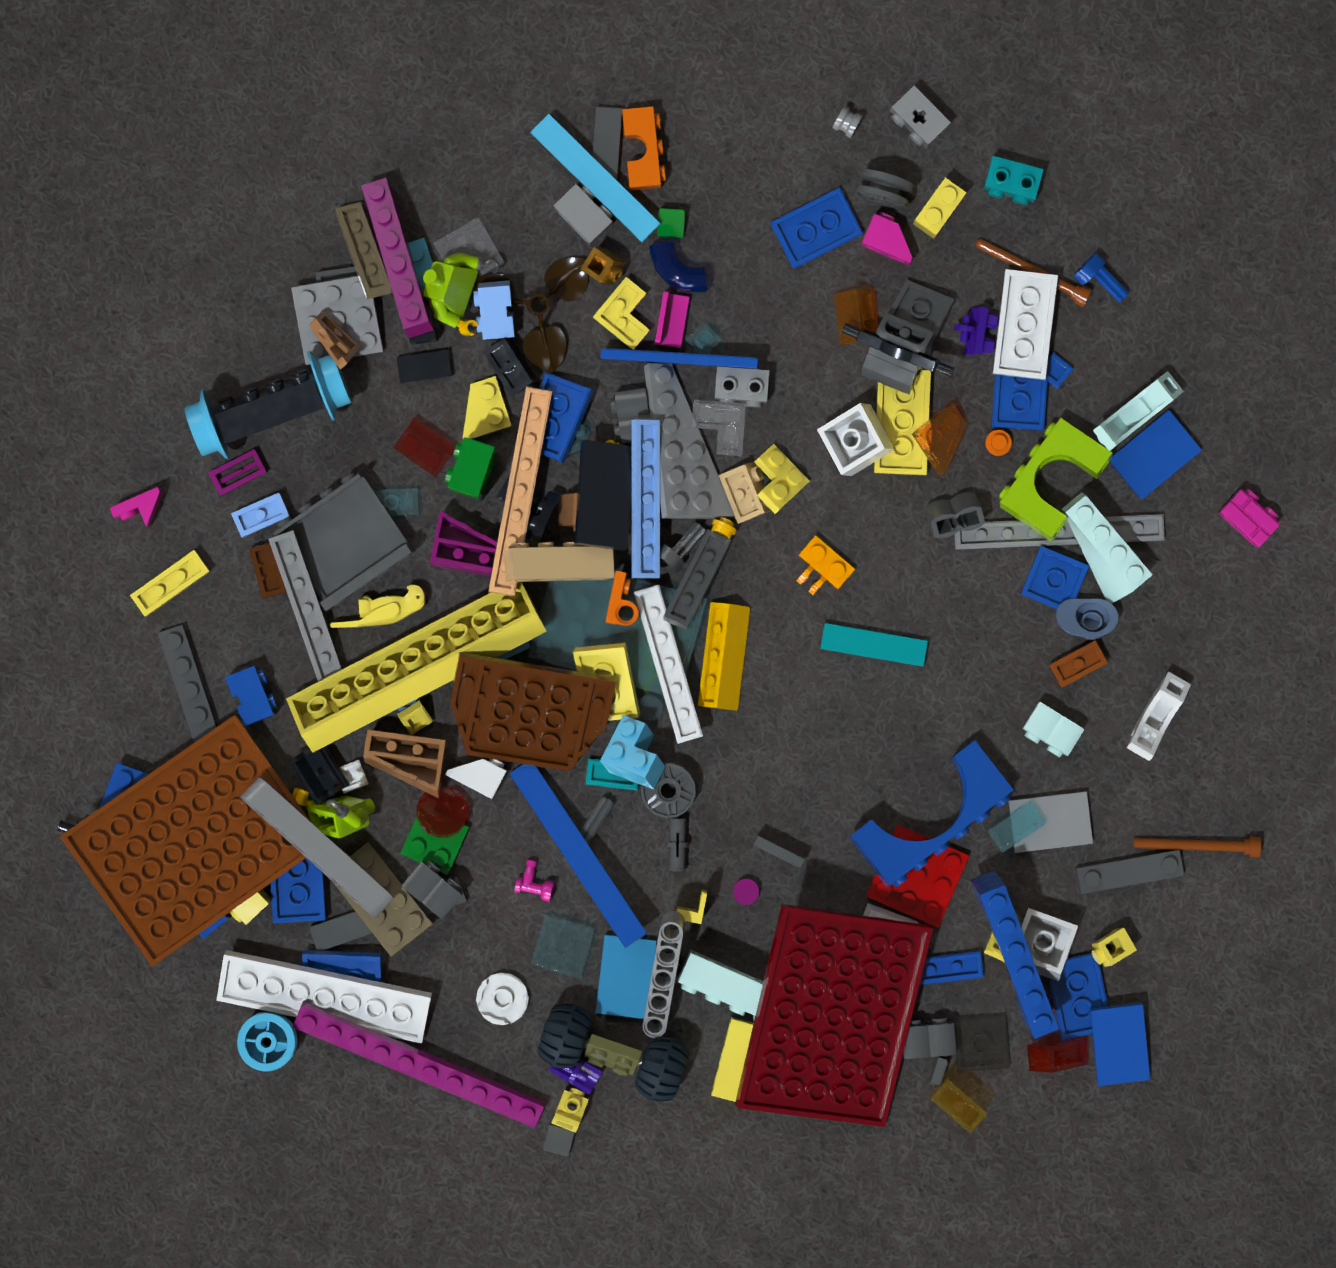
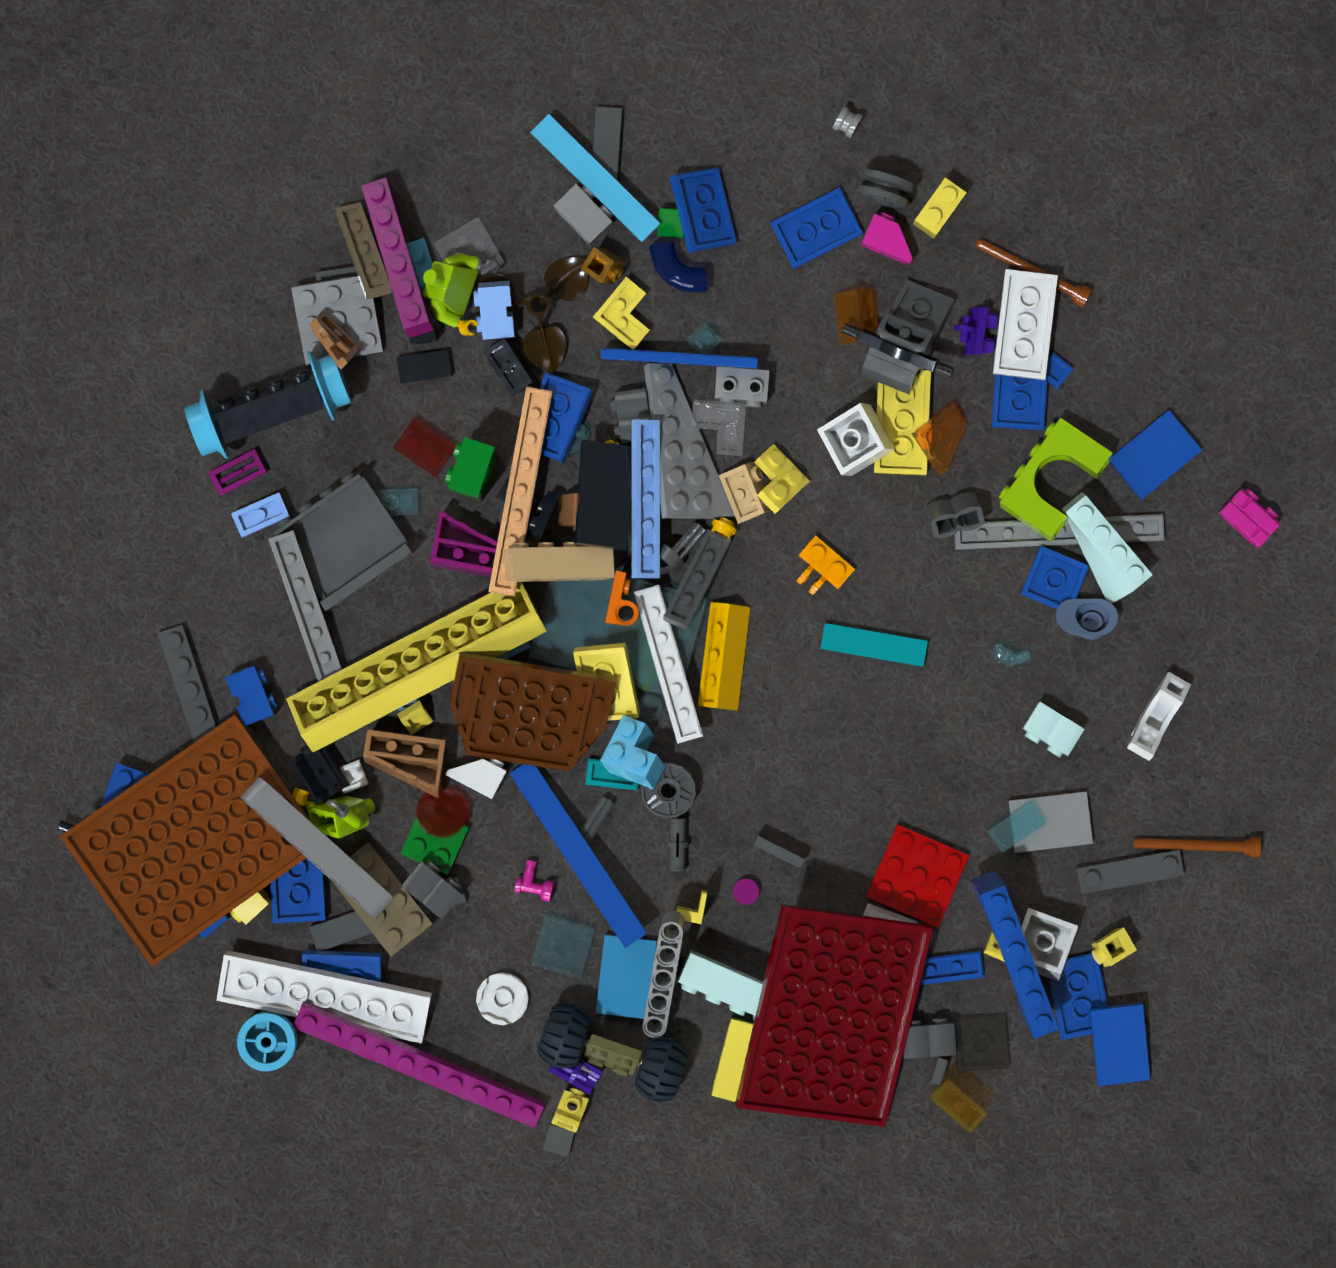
dark pink slope [110,487,163,527] -> none
light yellow plate [130,550,210,617] -> none
reddish brown plate [249,543,287,599] -> none
light yellow animal [330,585,426,628] -> none
light yellow wing [463,376,512,439] -> none
orange arch [622,106,666,191] -> none
dark pink panel [655,291,689,349] -> none
blue arch [849,740,1013,888] -> none
light grey brick [890,86,951,148] -> none
teal brick [983,156,1044,205] -> none
orange plate [985,430,1012,456] -> none
clear red arch [1027,1038,1089,1073] -> none
dark orange plate [1049,640,1108,688] -> none
blue piece [1073,252,1129,303] -> none
light aqua arch [1093,371,1184,451] -> none
none -> blue tile [669,167,737,253]
none -> clear light blue arm [992,643,1031,667]

